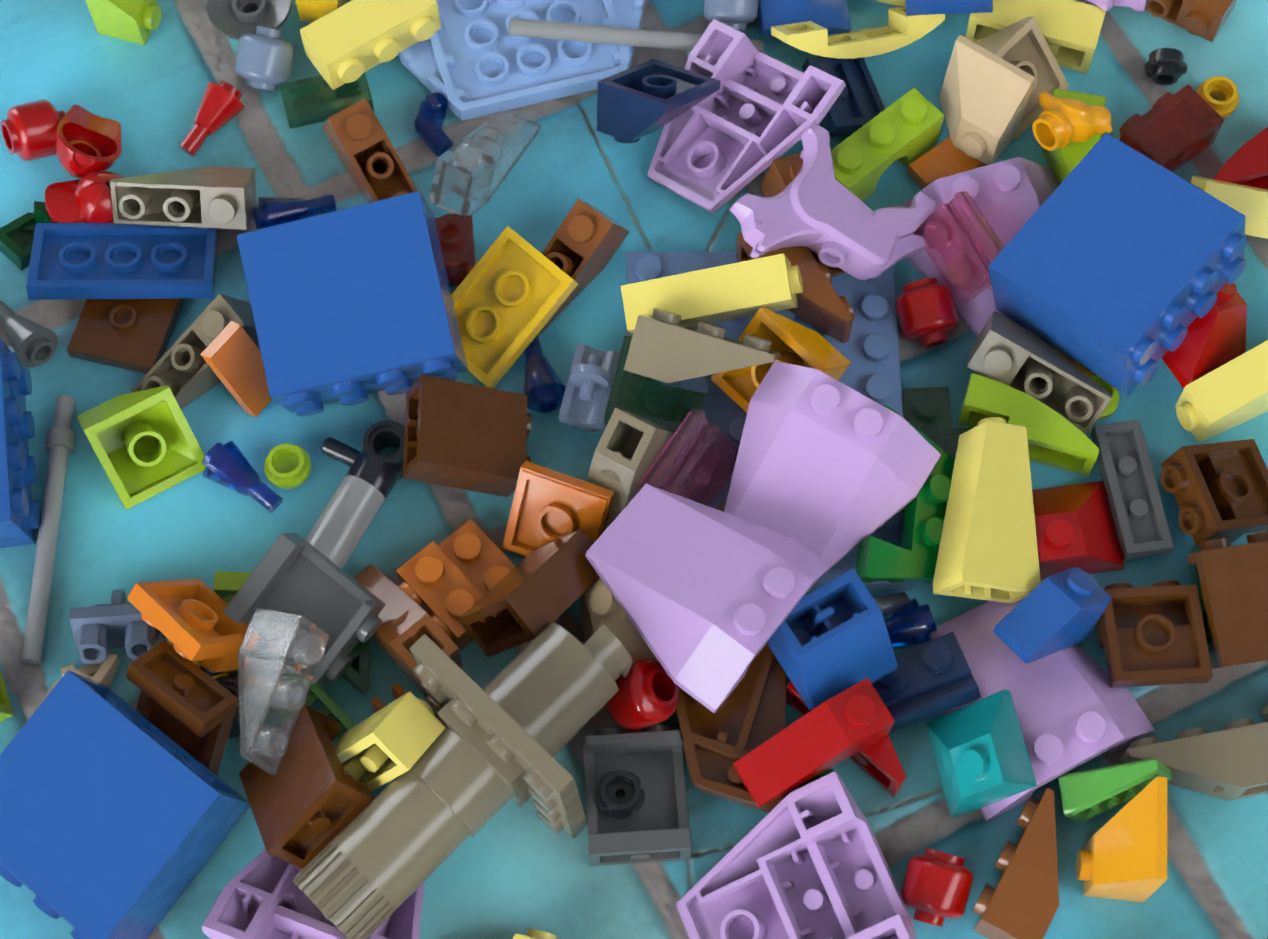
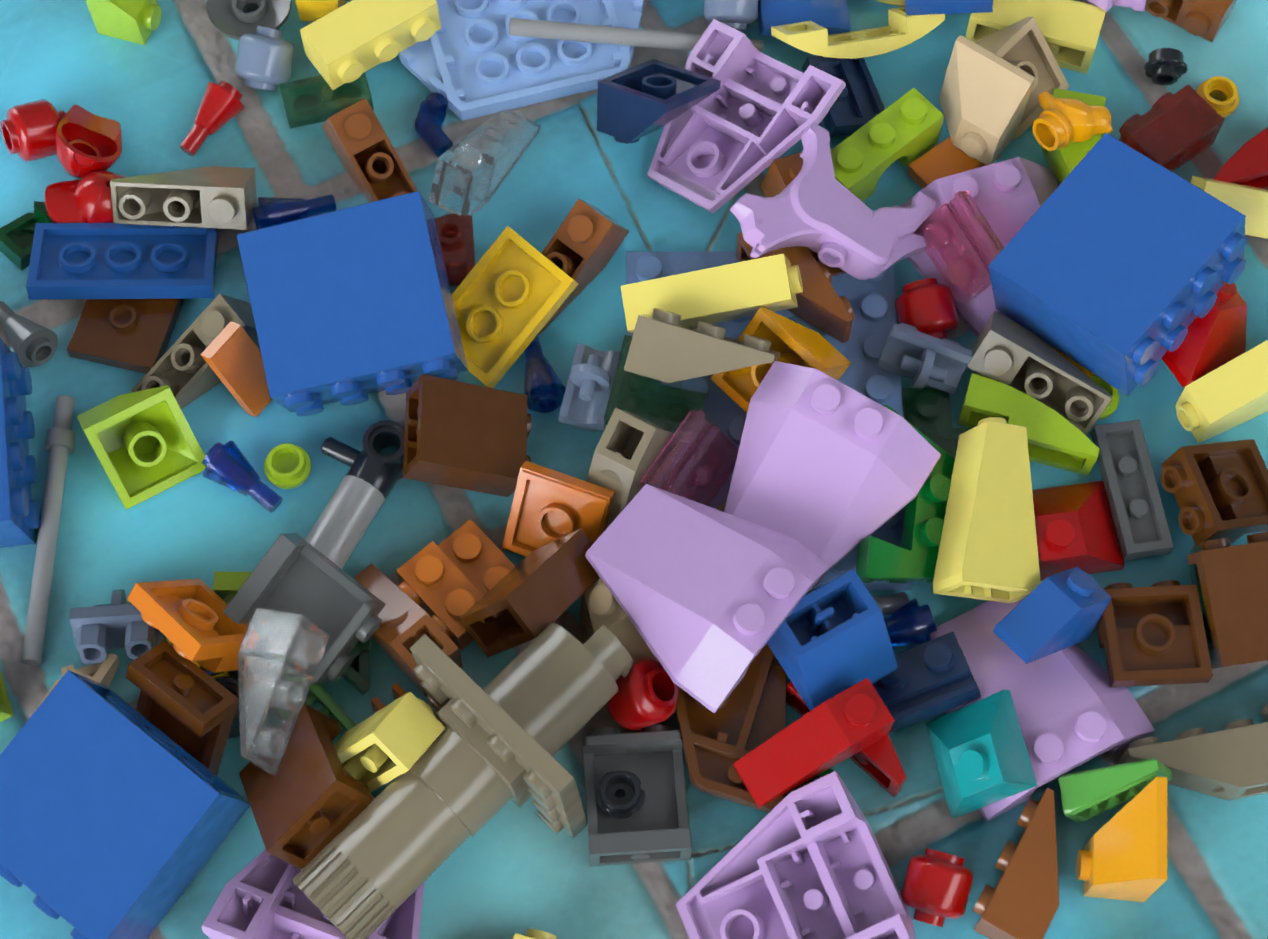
none -> sand blue hips [877,322,972,395]

